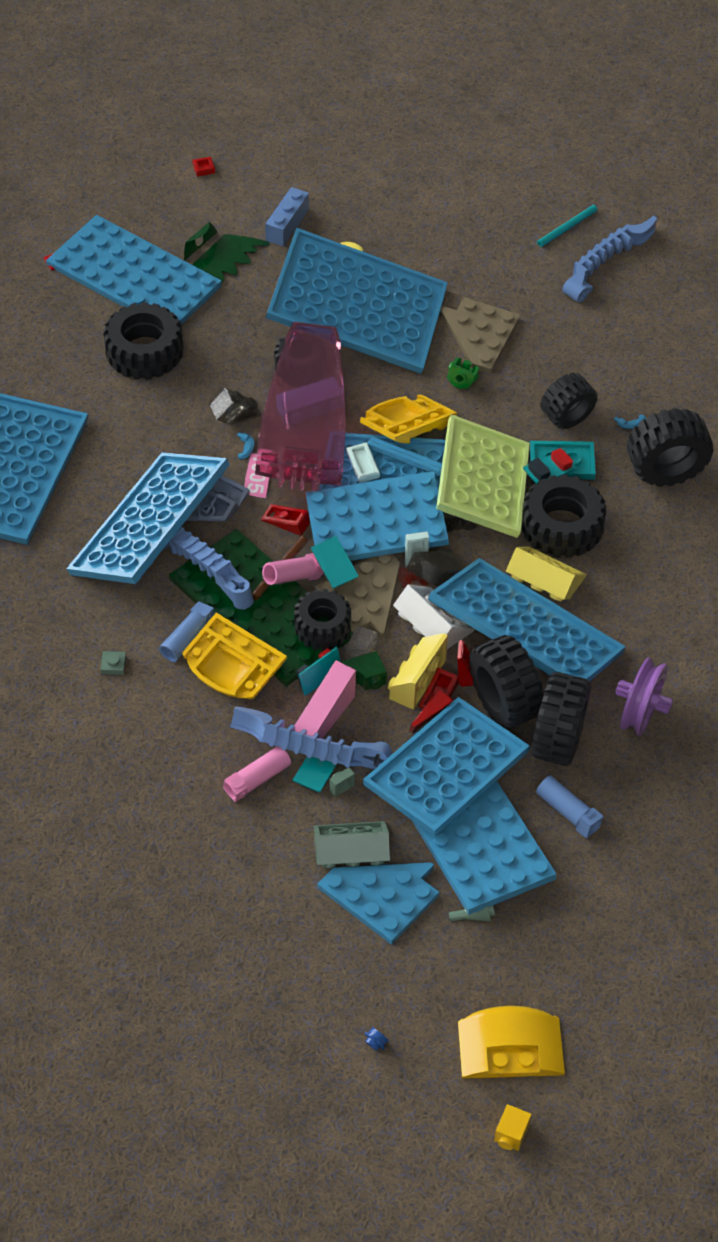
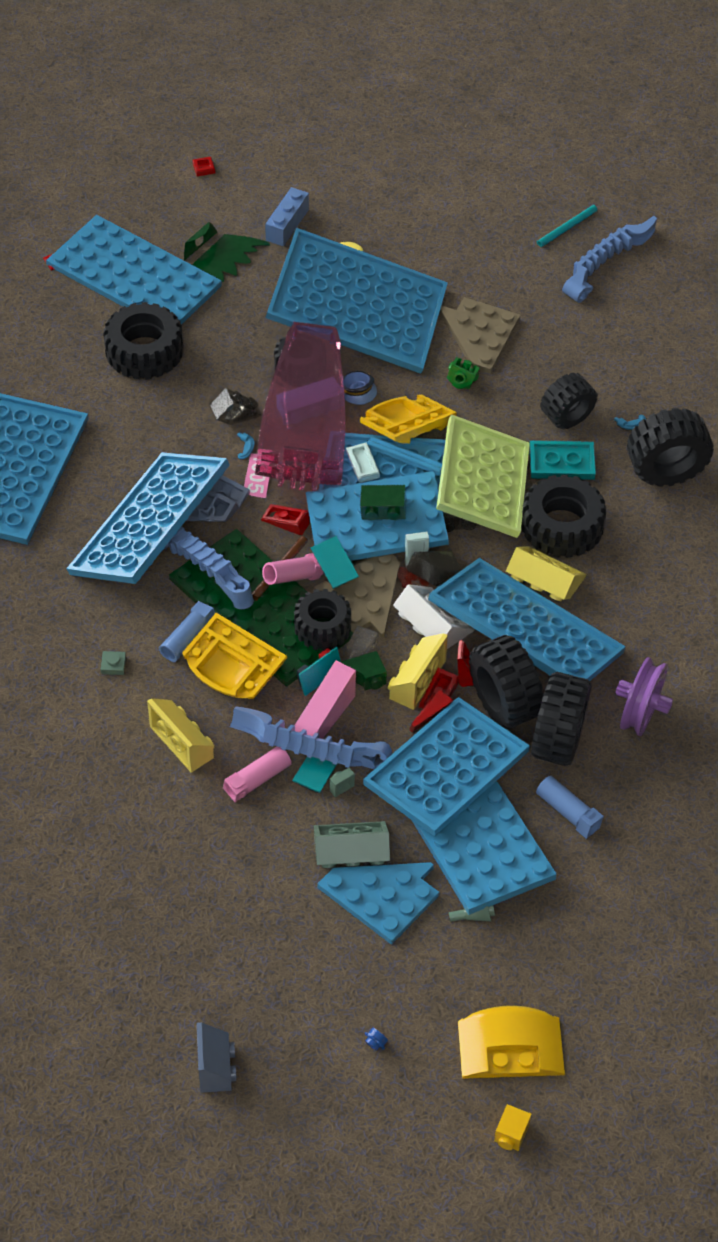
piece [523,448,577,484] -> none
none -> light yellow slope [147,699,214,773]
none -> sand blue slope [197,1022,236,1093]
none -> medium blue piece [340,371,377,405]
none -> dark green brick [360,485,407,520]

